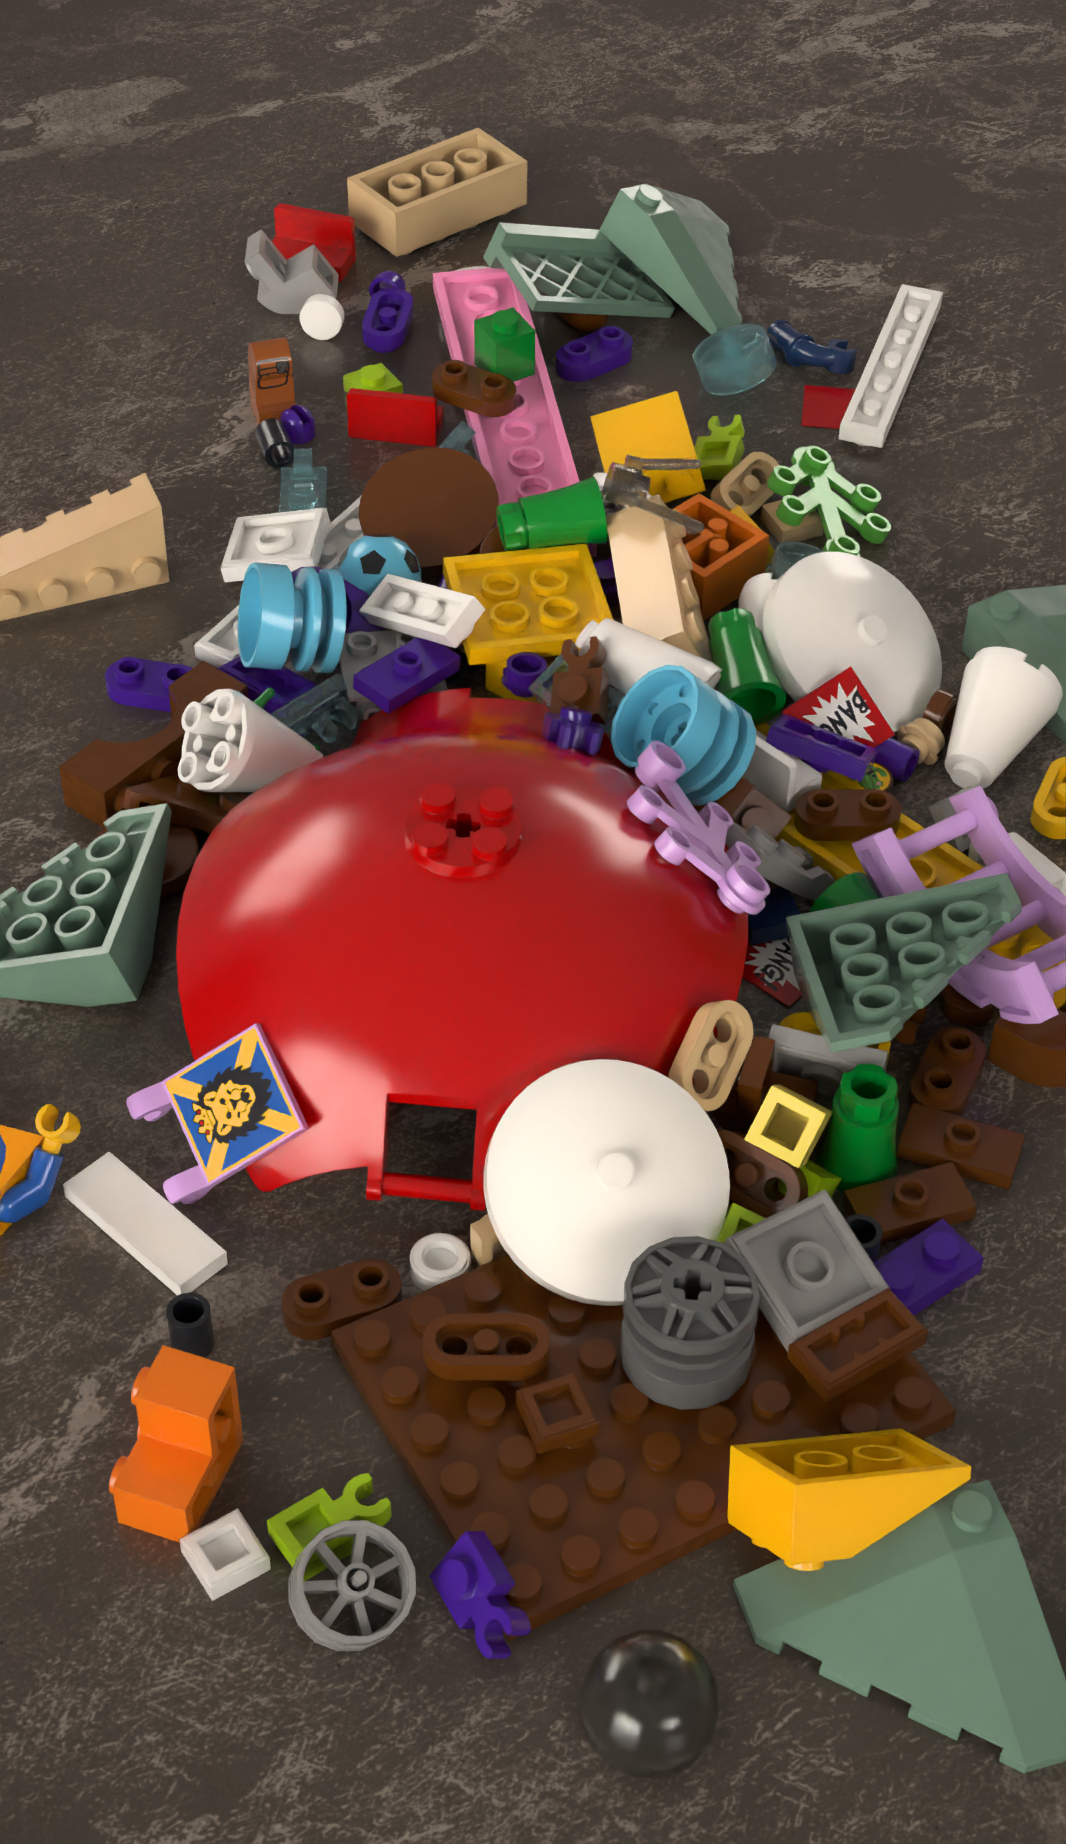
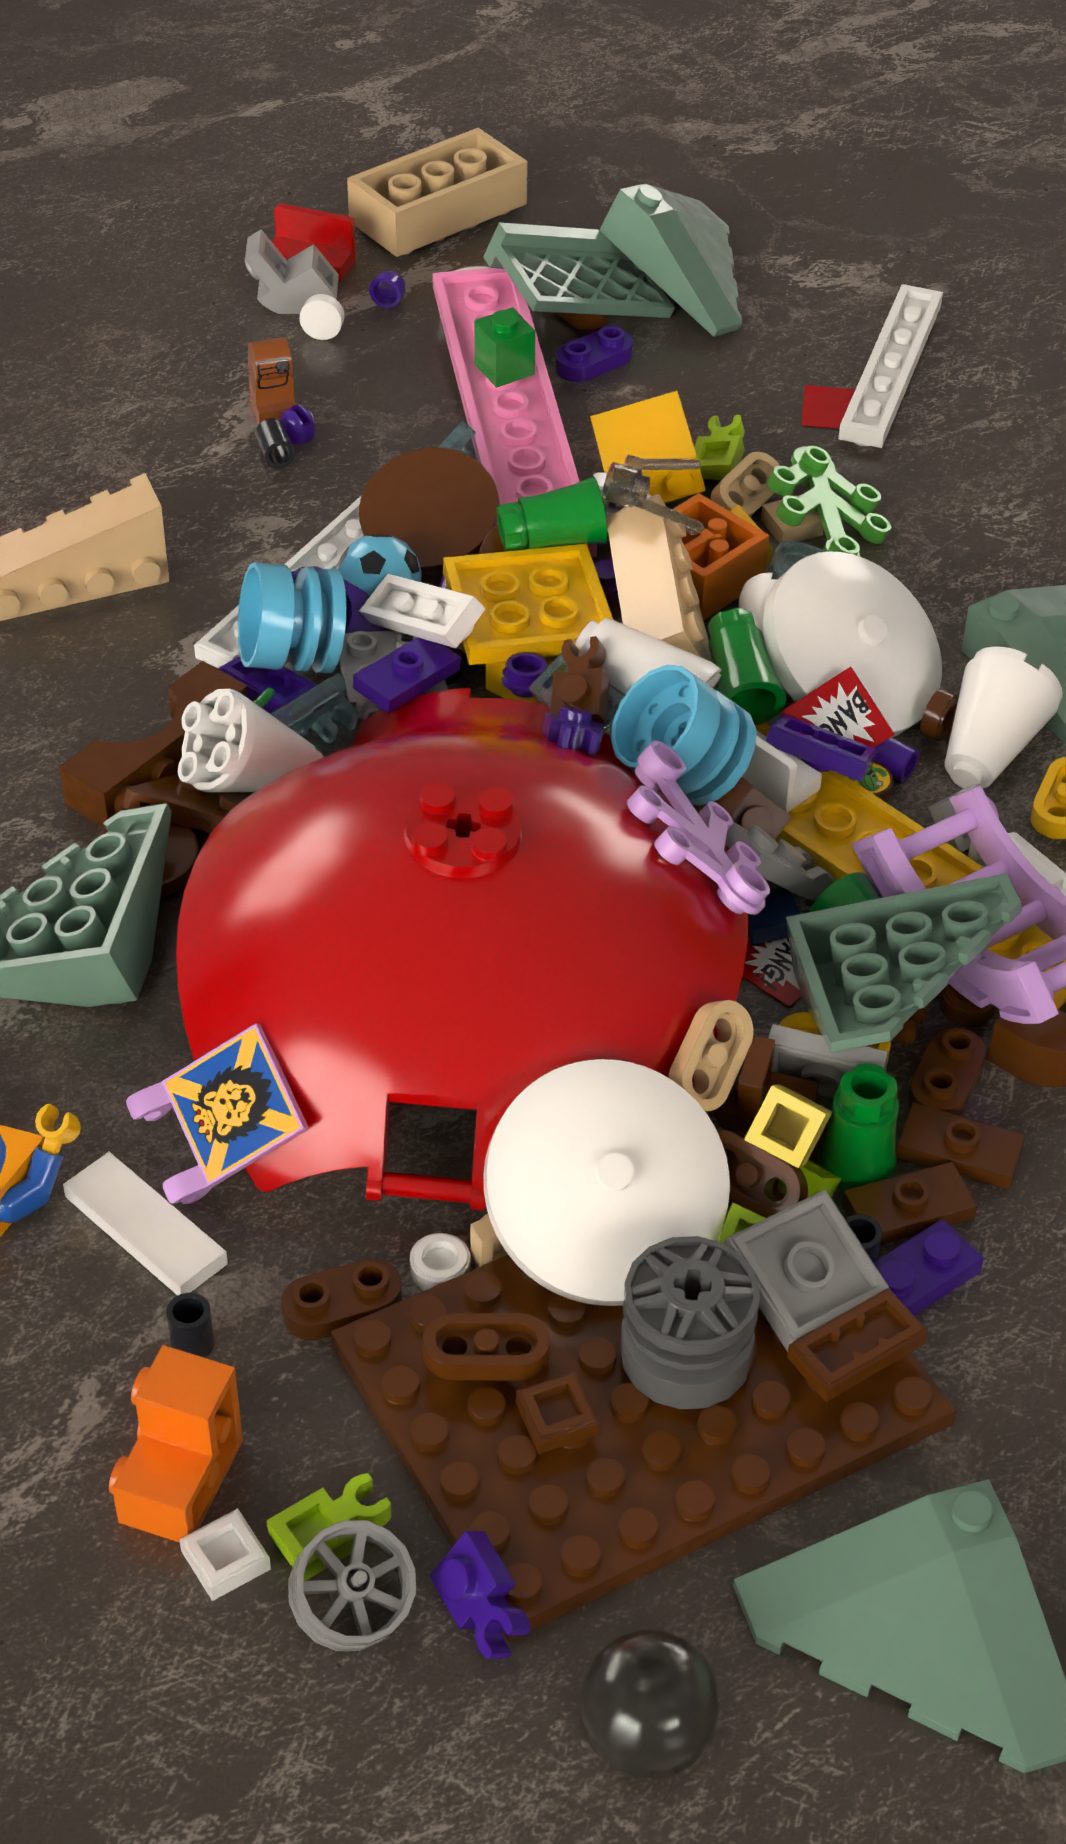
dark purple plate [105,657,192,712] -> none
white tile [220,508,330,582] -> none
clear light blue plate [279,449,327,513] -> none
lime plate [343,363,403,394] -> none
red panel [347,388,444,447] -> none
dark purple plate [362,288,413,353] -> none
reddish brown plate [432,360,516,417] -> none
clear light blue wheel [692,323,777,396] -> none
yellow slope [727,1428,971,1571] -> none
dark blue piece [767,319,858,374] -> none
reddish brown plate [794,789,902,841] -> none
tan plate [897,718,945,765] -> none

